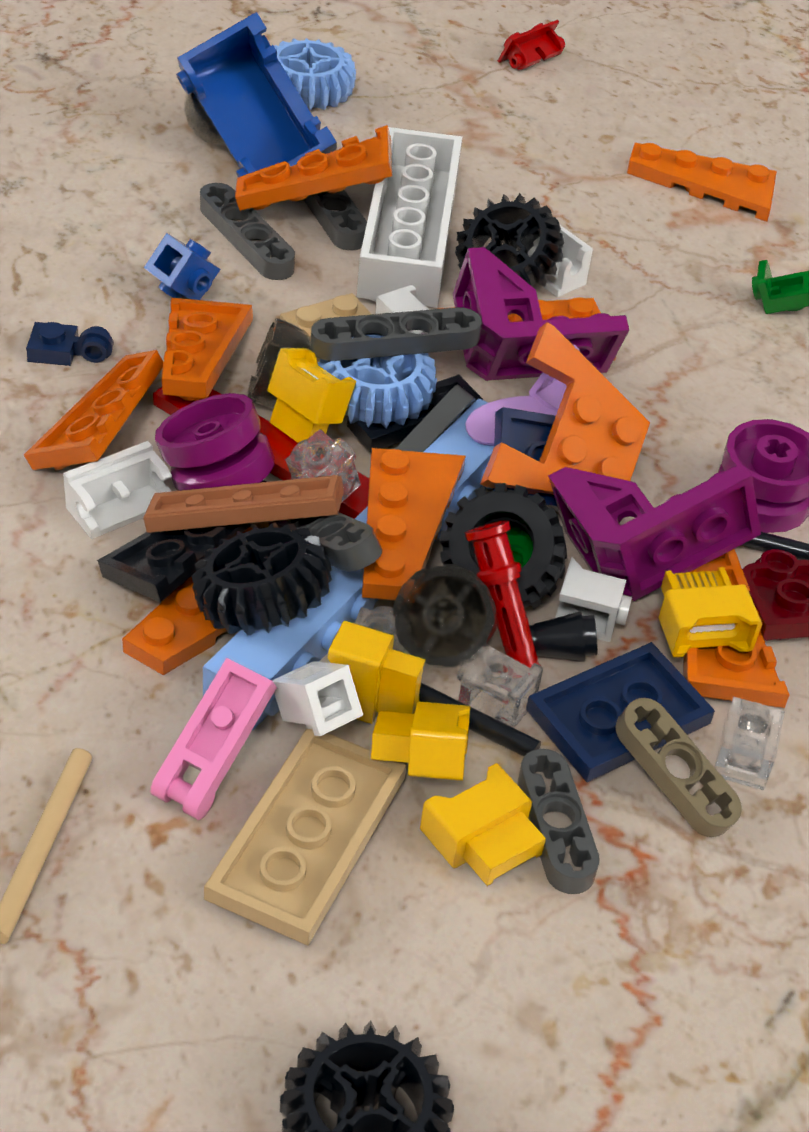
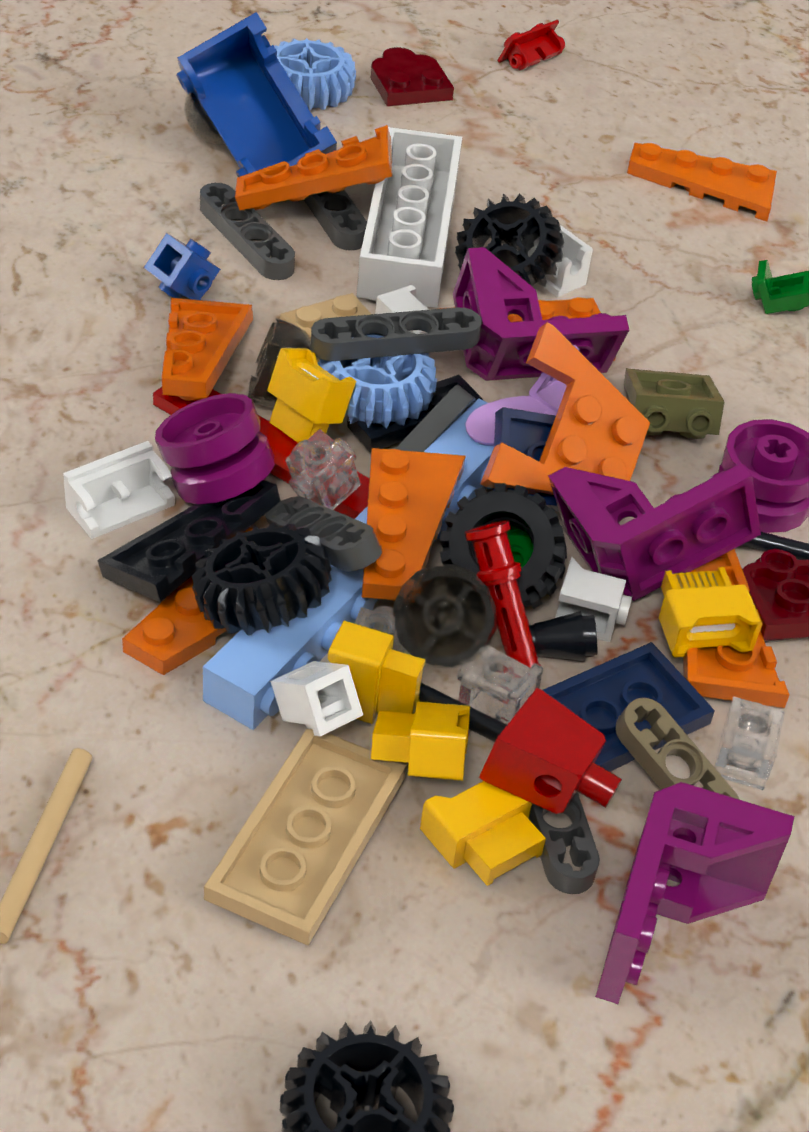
orange wing [24,350,163,470] -> none
dark blue plate [26,322,114,366] -> none
nougat tile [143,475,344,533] -> none
bright pink plate [150,658,277,820] -> none
none -> dark red plate [370,47,454,107]
none -> red torso [479,688,622,814]
none -> magenta bracket [595,782,795,1004]
none -> olive plate [624,368,725,439]

